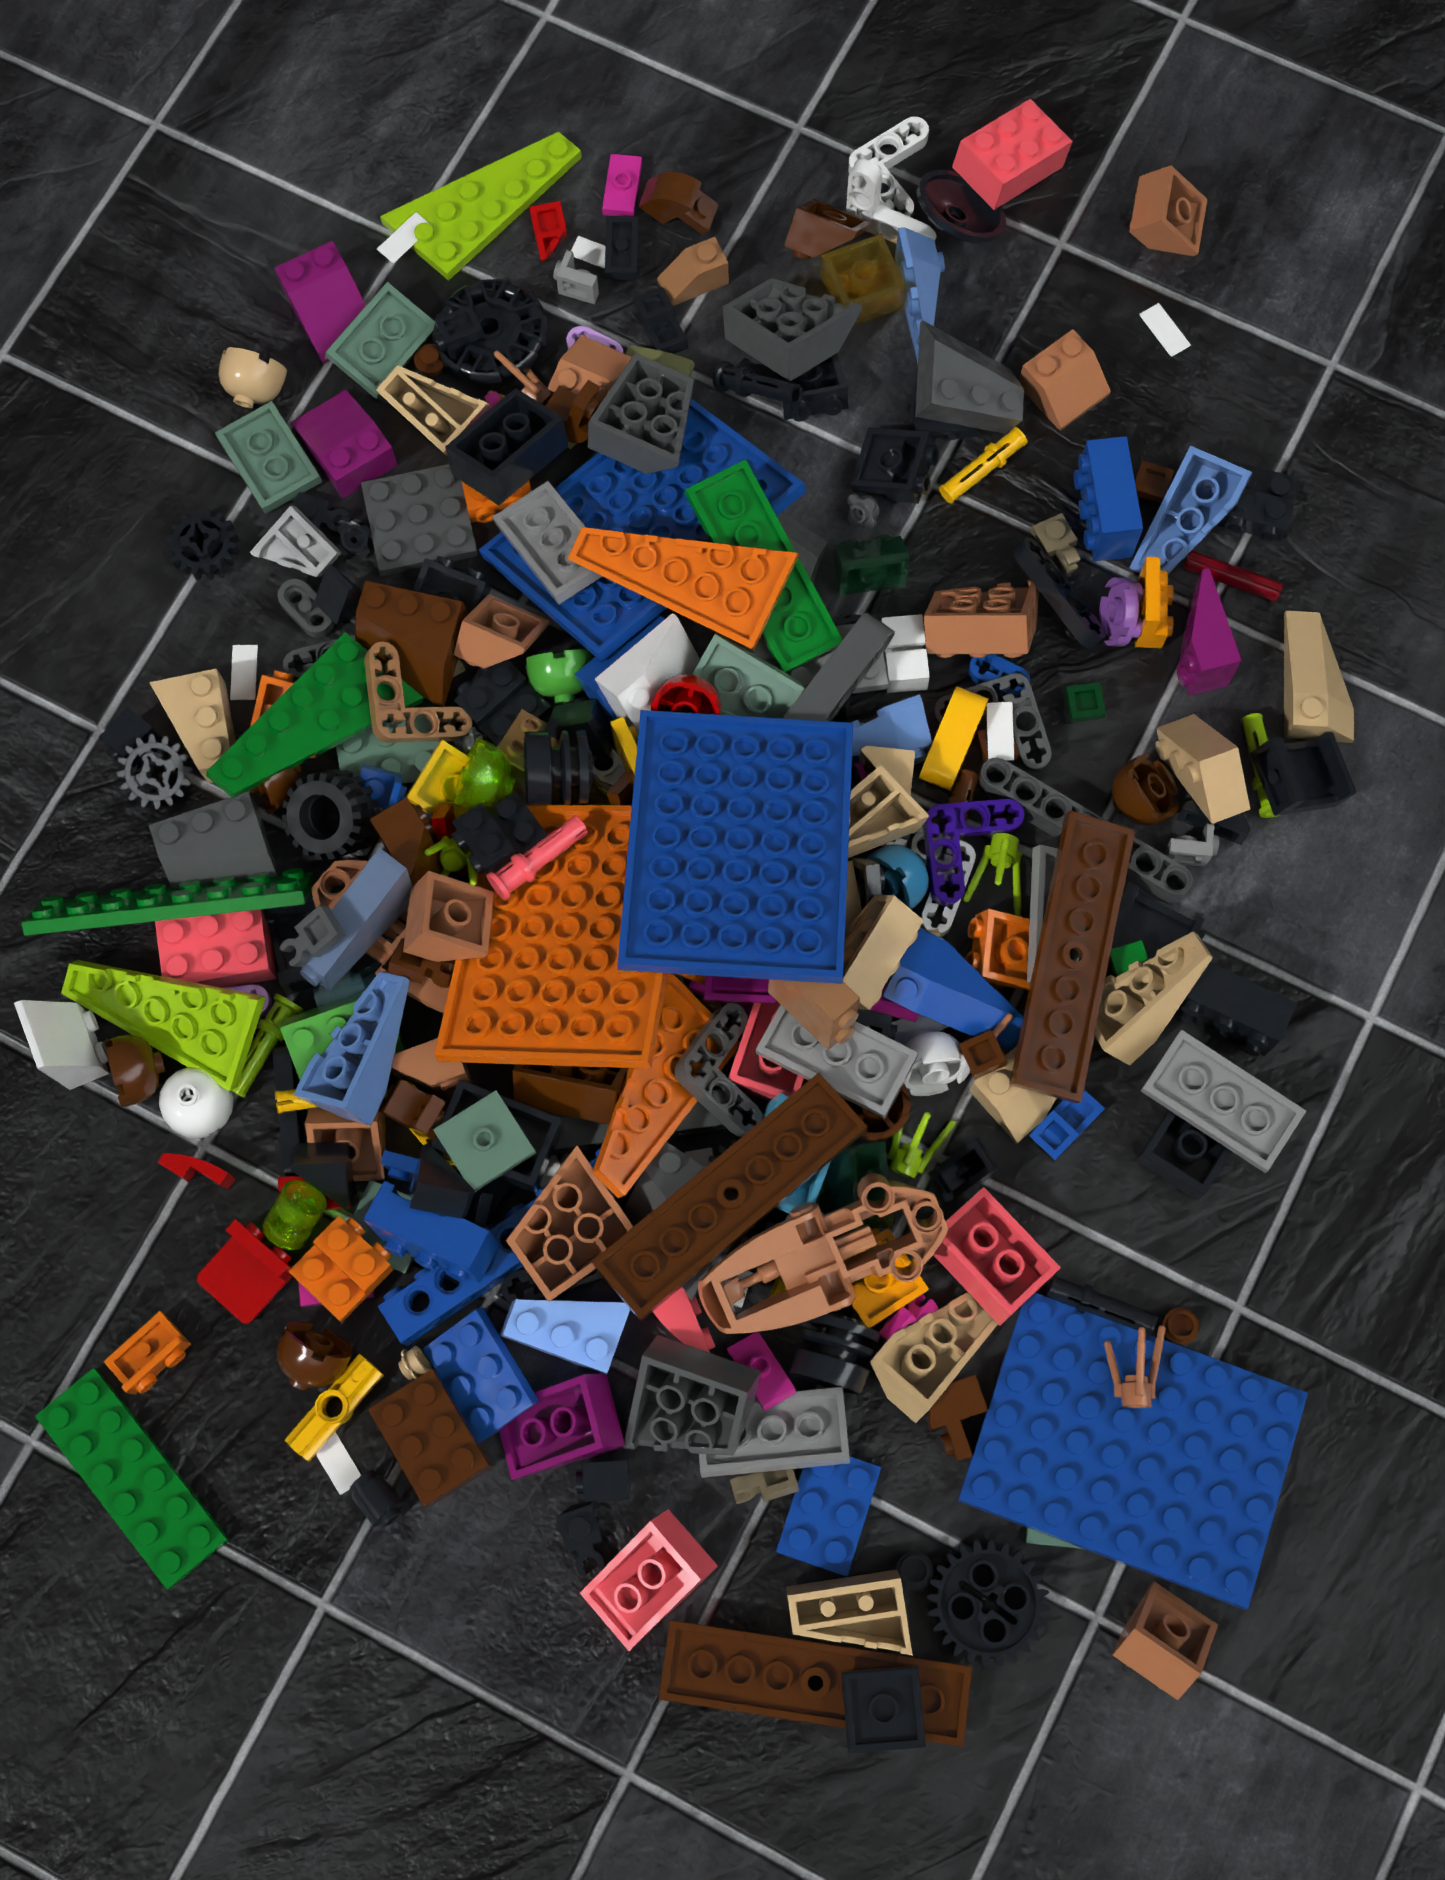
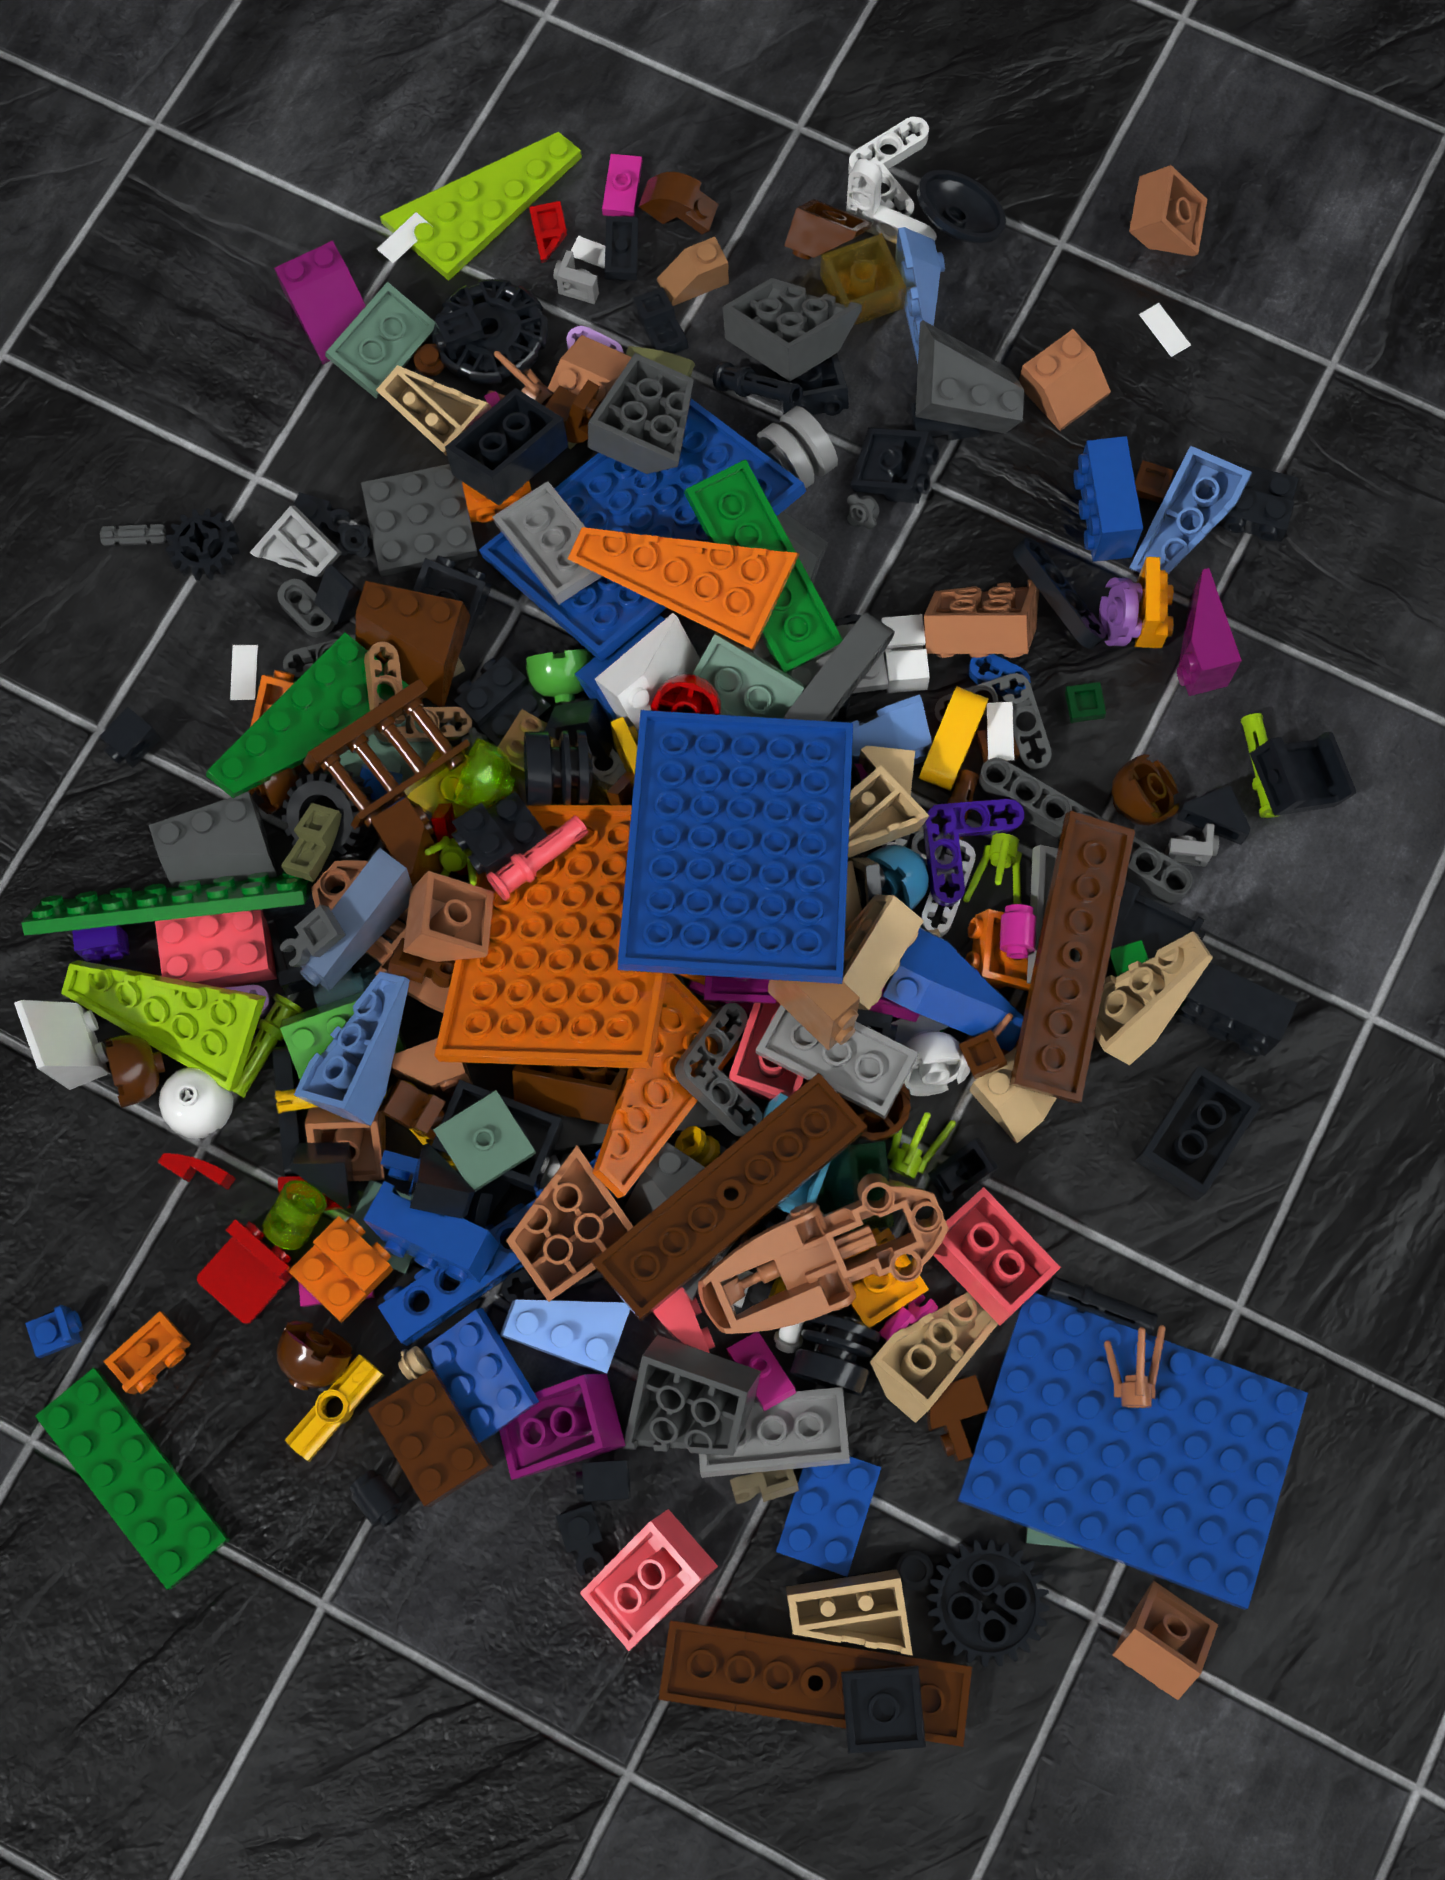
black gear [114,734,192,809] -> none
tan wedge [149,668,236,783] -> none
sand green plate [215,401,322,514] -> none
tan cylinder [218,347,287,408] -> none
magenta slope [291,390,398,499] -> none
white sticker [316,1432,361,1495] -> none
nougat slope [453,594,550,668] -> none
clear green slope [833,535,910,596] -> none
yellow pin [939,427,1028,504] -> none
coral brick [952,99,1073,210] -> none
blue slope [1029,1090,1105,1160] -> none
dark tan plate [1031,513,1080,574] -> none
light grey plate [1141,1030,1306,1173] -> none
tan wedge [1155,714,1250,824] -> none
reddish brown plate [1162,1307,1199,1345] -> none
dark red axle [1184,551,1283,601] -> none
tan wedge [1284,611,1354,743] -> none
none -> blue bracket [25,1305,83,1358]
none -> dark purple piece [72,925,130,963]
none -> dark grey axle [100,524,167,546]
none -> olive slope [281,803,342,882]
none -> reddish brown fence [303,679,471,830]
none -> yellow wheel [675,1126,720,1167]
none -> light grey wheel [757,406,838,489]
none -> white pin [774,1322,804,1353]
none -> dark pink brick [1000,904,1037,959]

